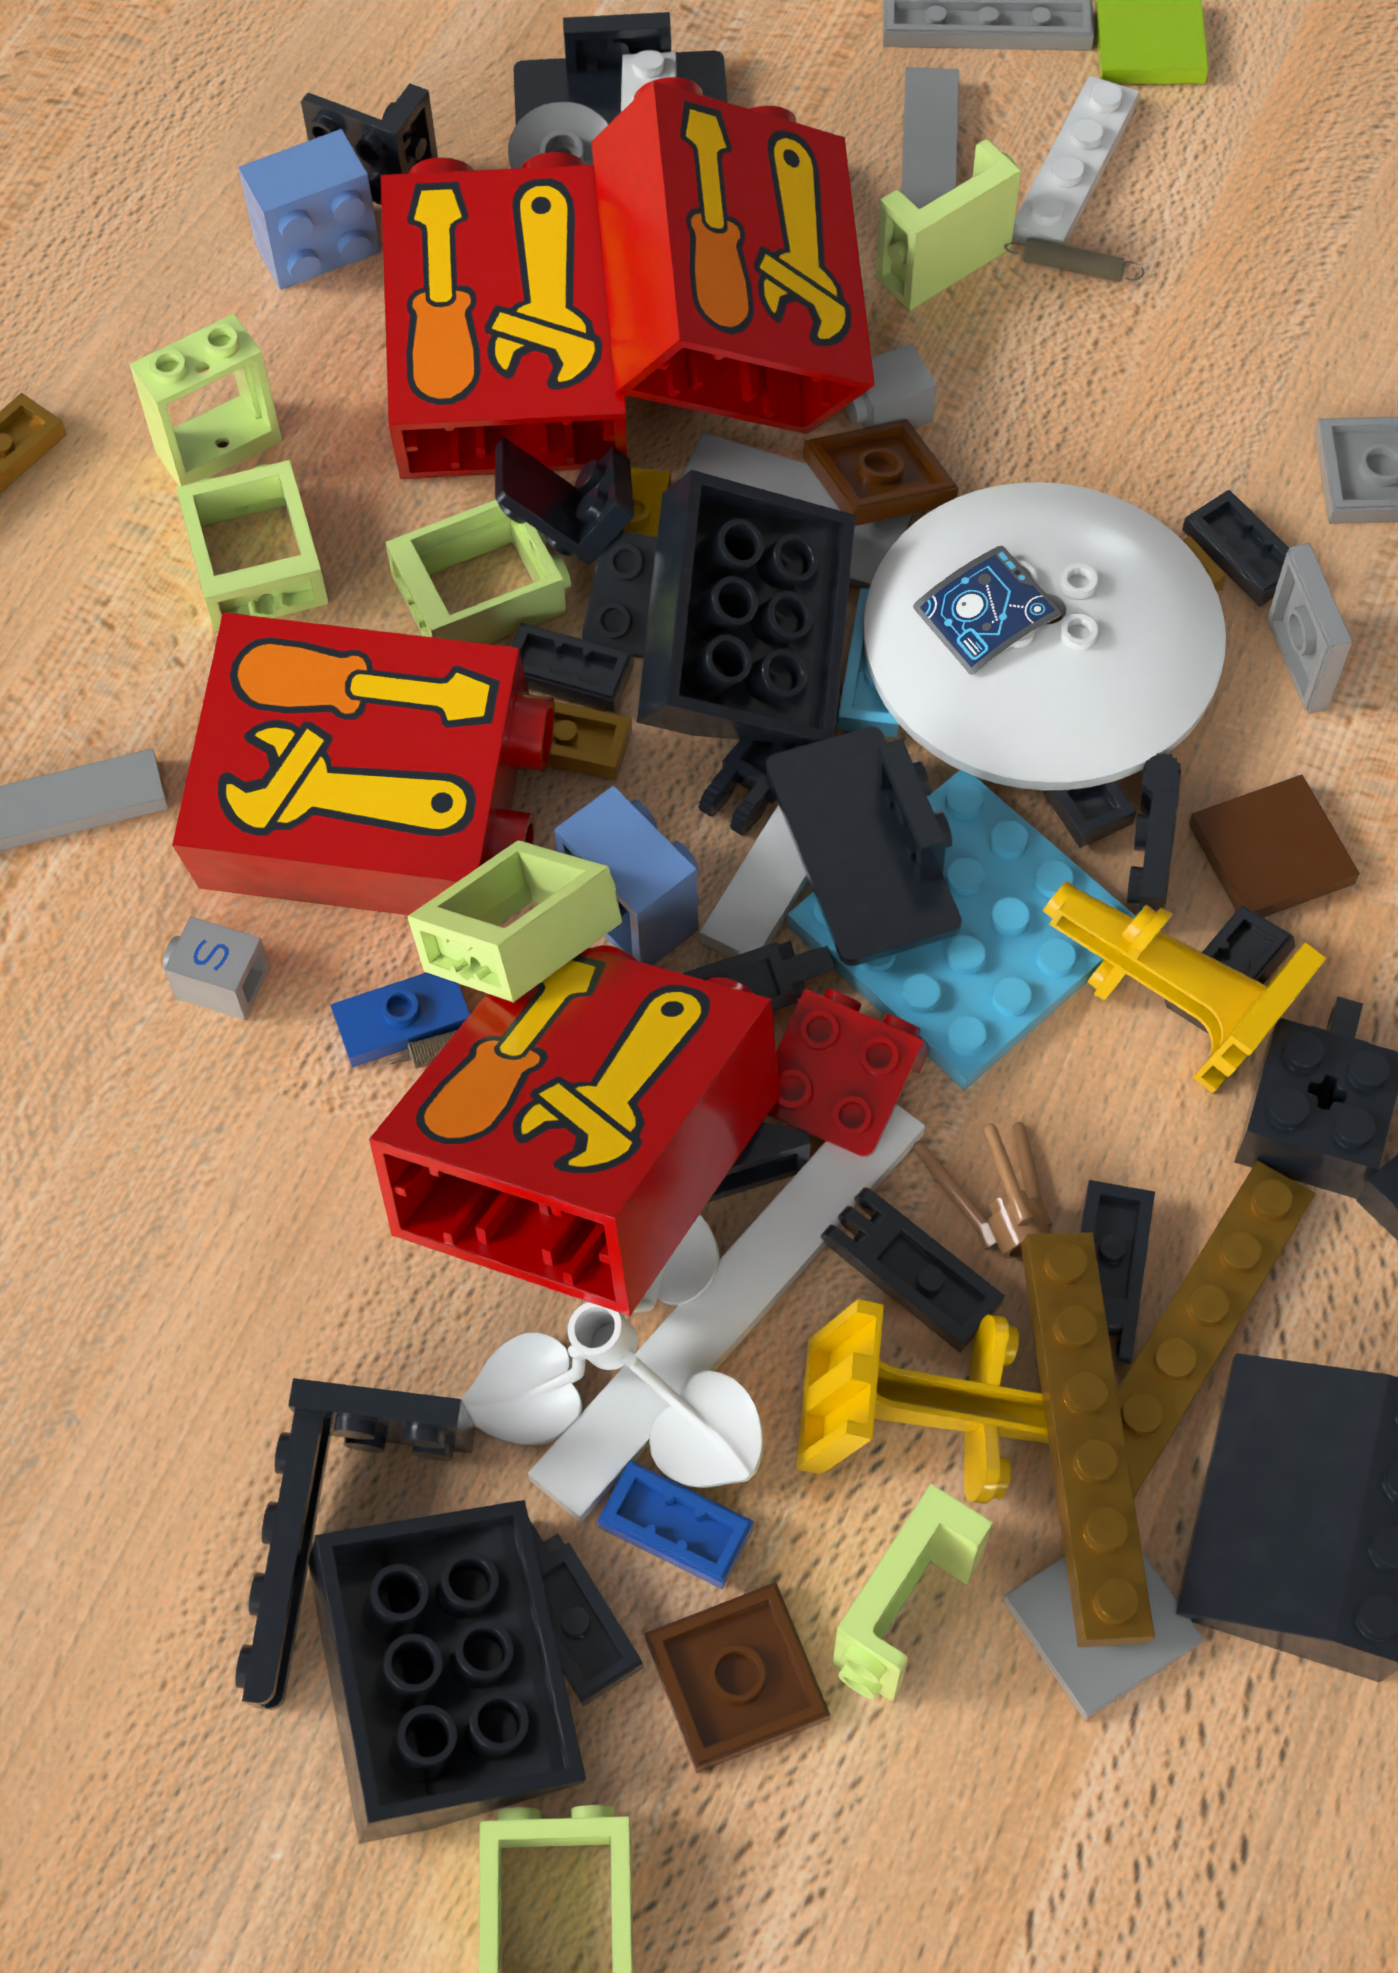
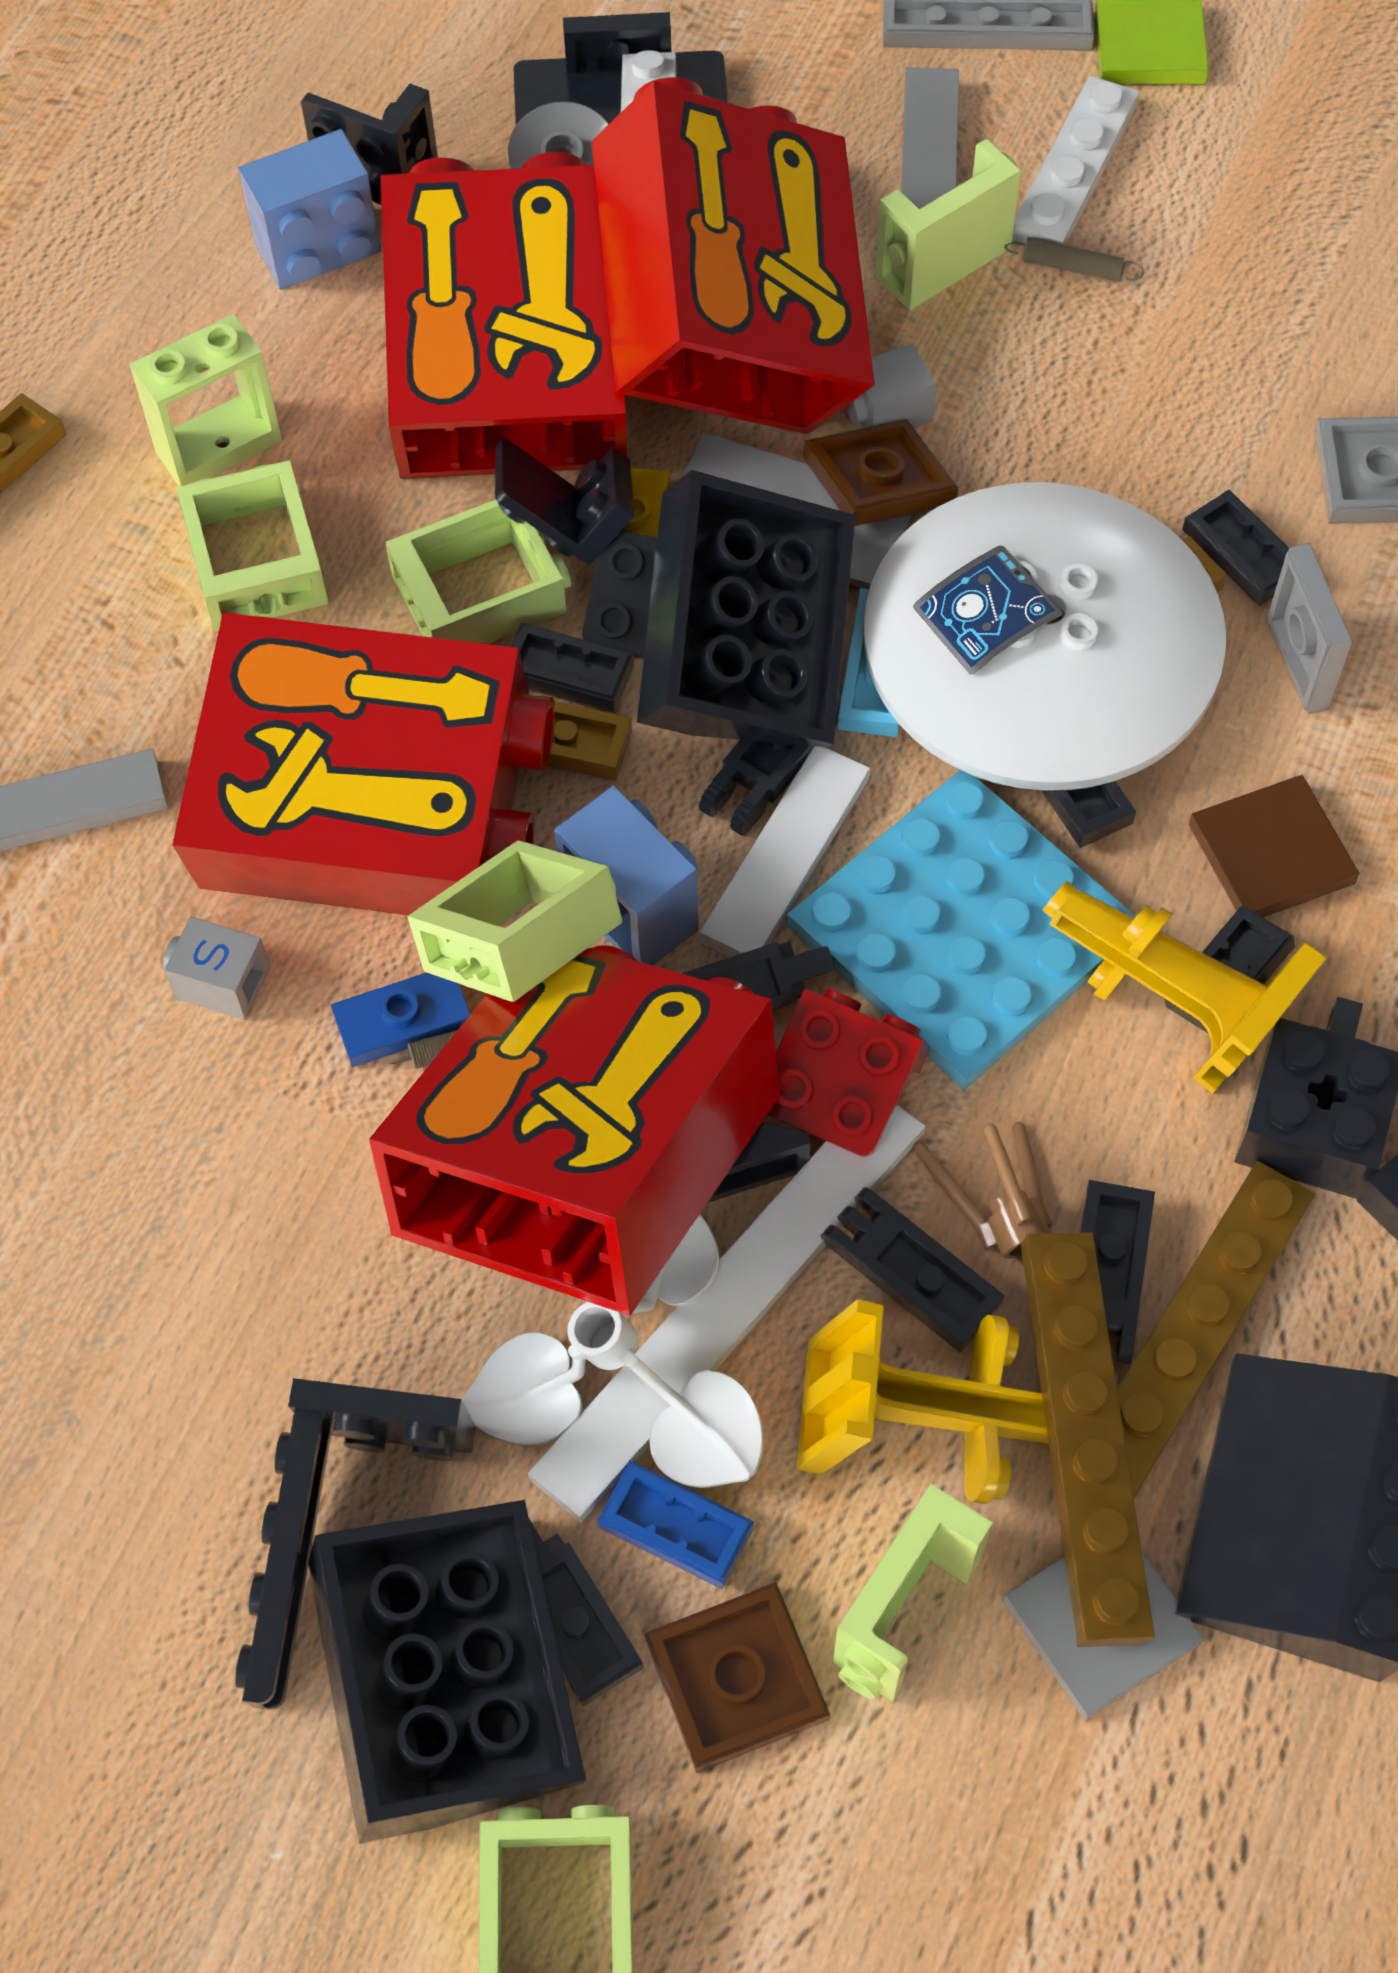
black bracket [766,727,962,966] -> none
black hinge [1127,752,1181,929] -> none

